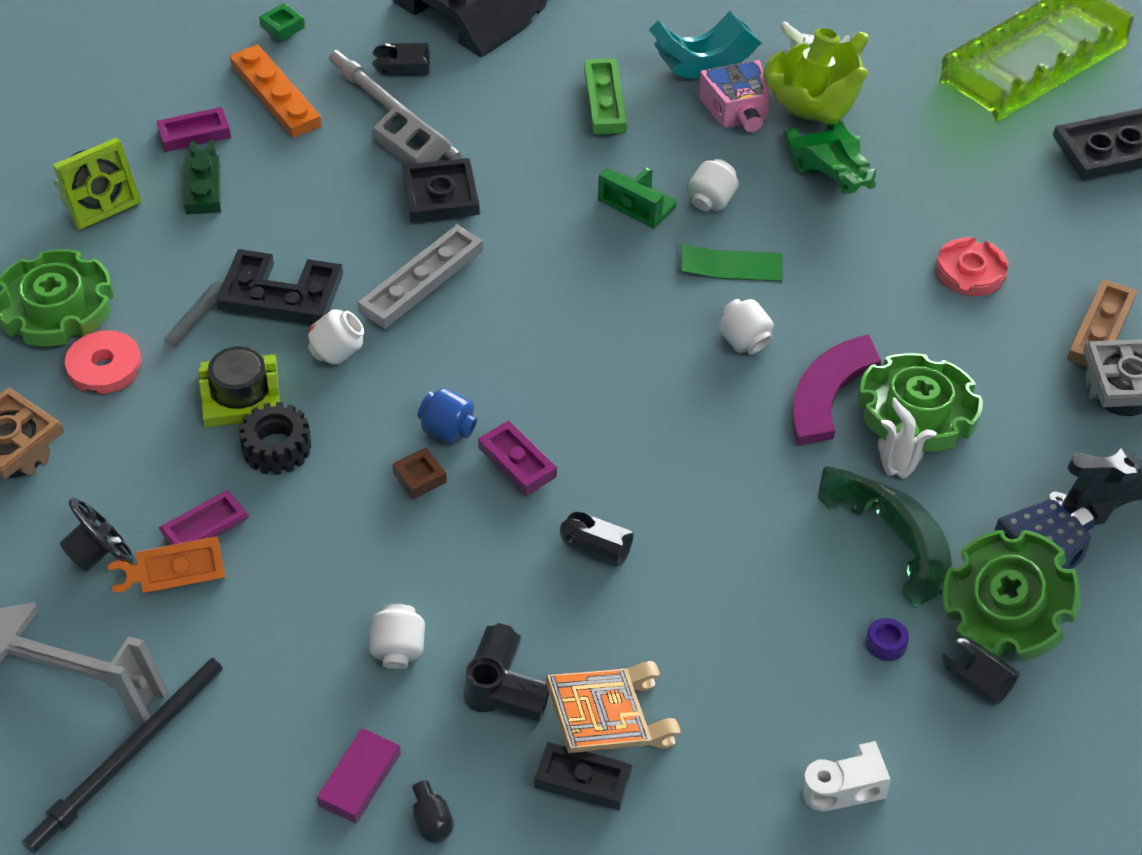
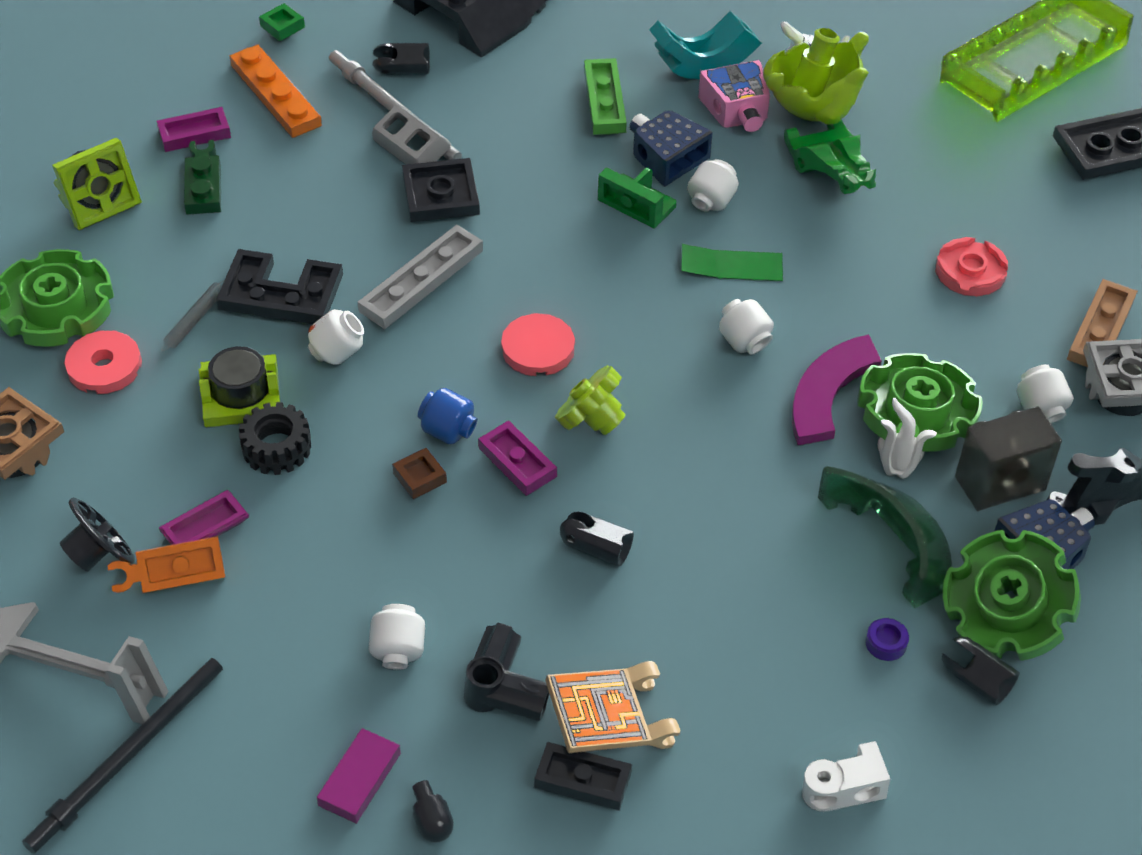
none -> coral tile [501,313,575,376]
none -> lime plant [554,365,626,435]
none -> dark blue torso [629,111,713,187]
none -> clear smoke brick [955,406,1062,511]
none -> white head [1016,365,1074,424]

